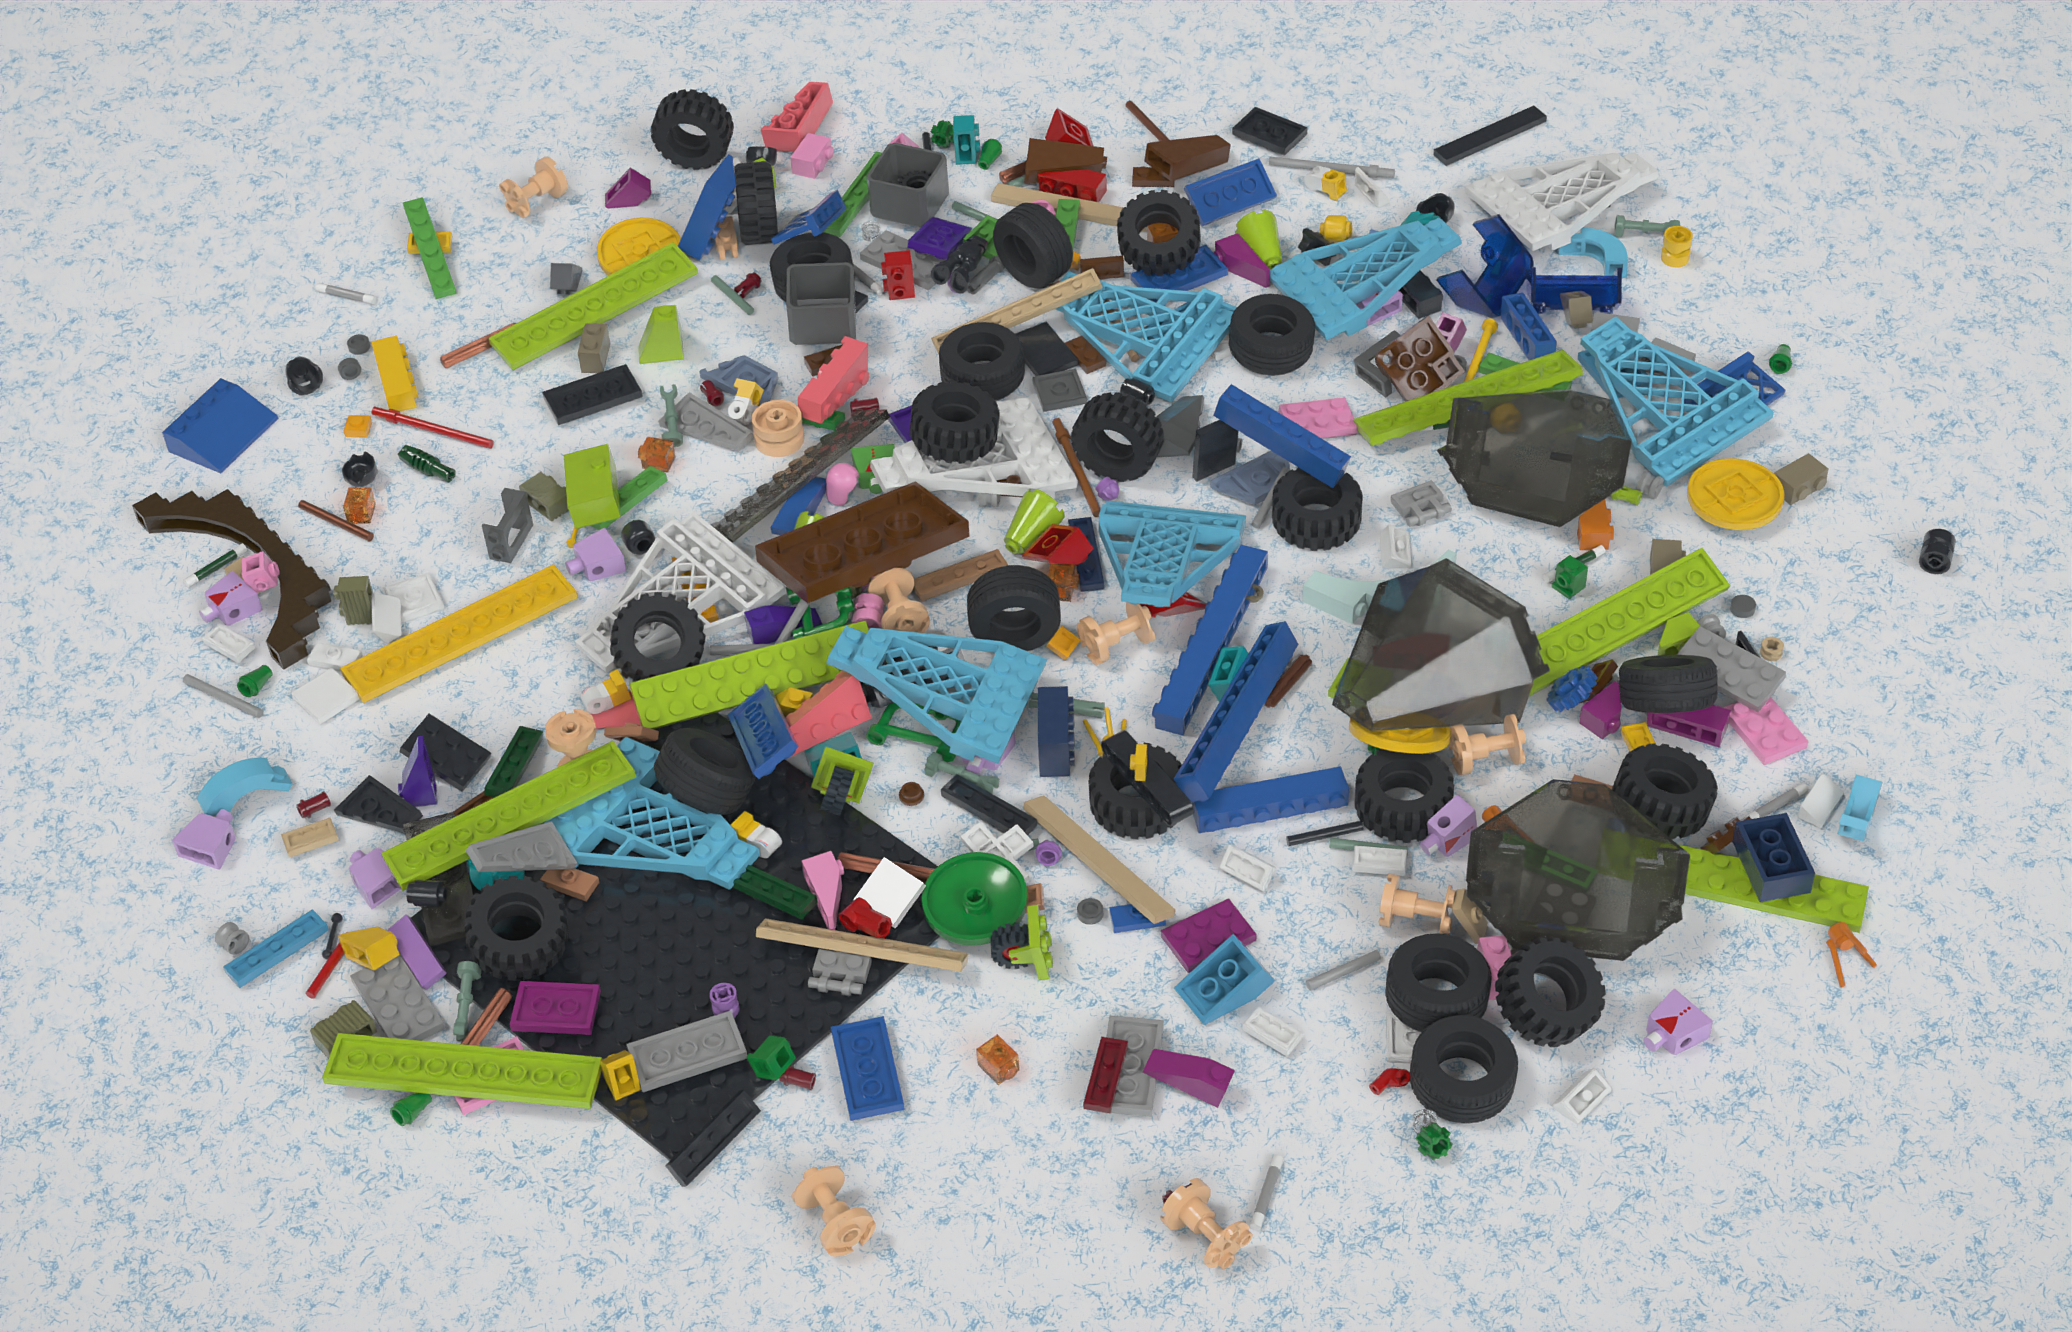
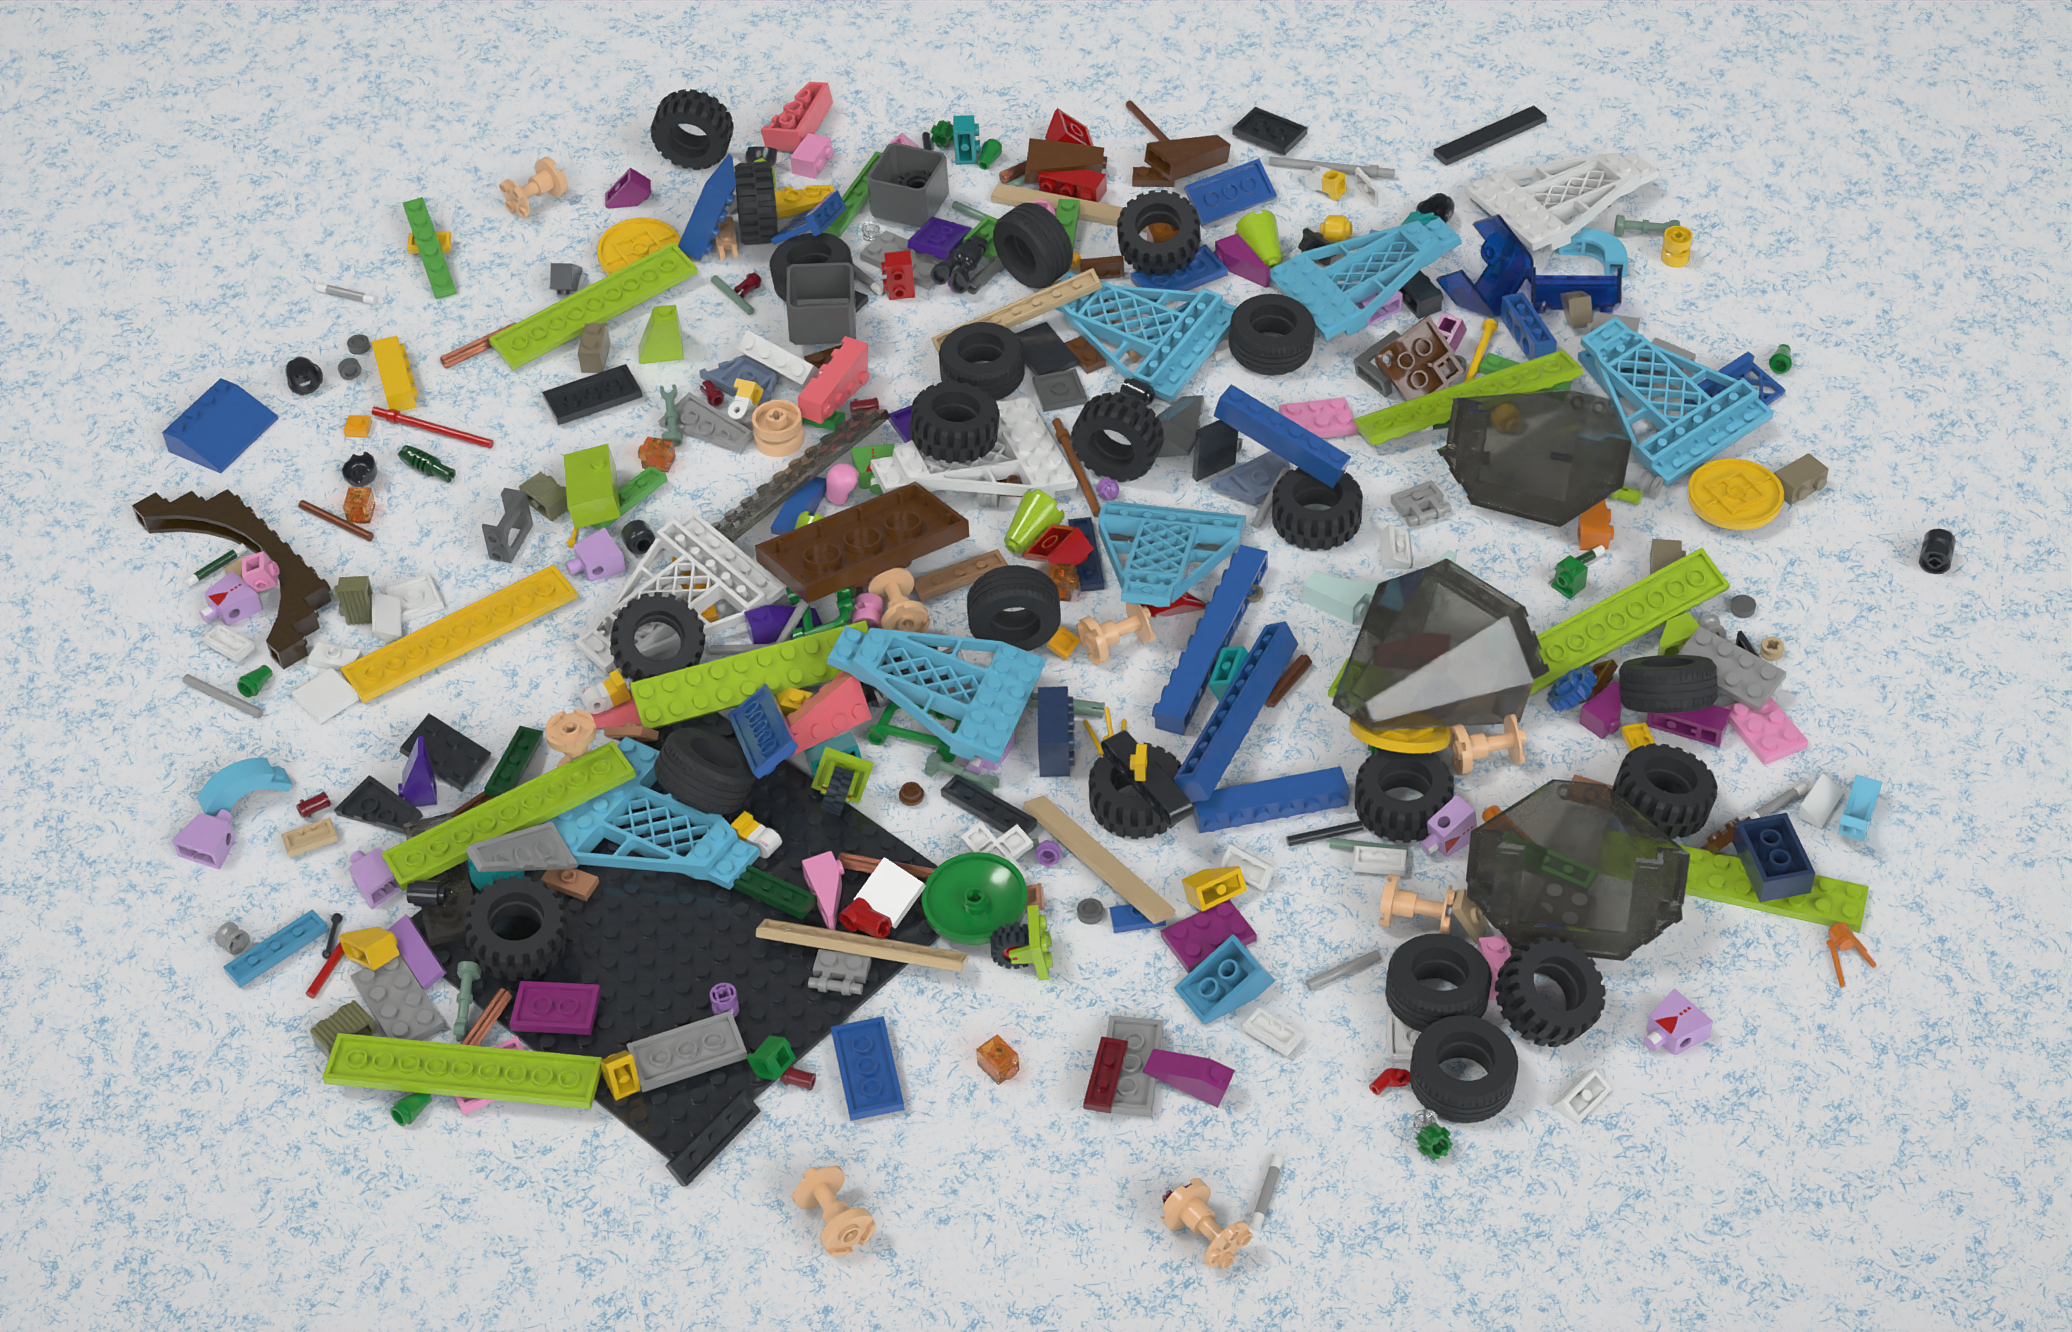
none -> white arch [736,330,819,388]
none -> yellow wing [775,185,835,219]
none -> yellow slope [1181,866,1247,912]

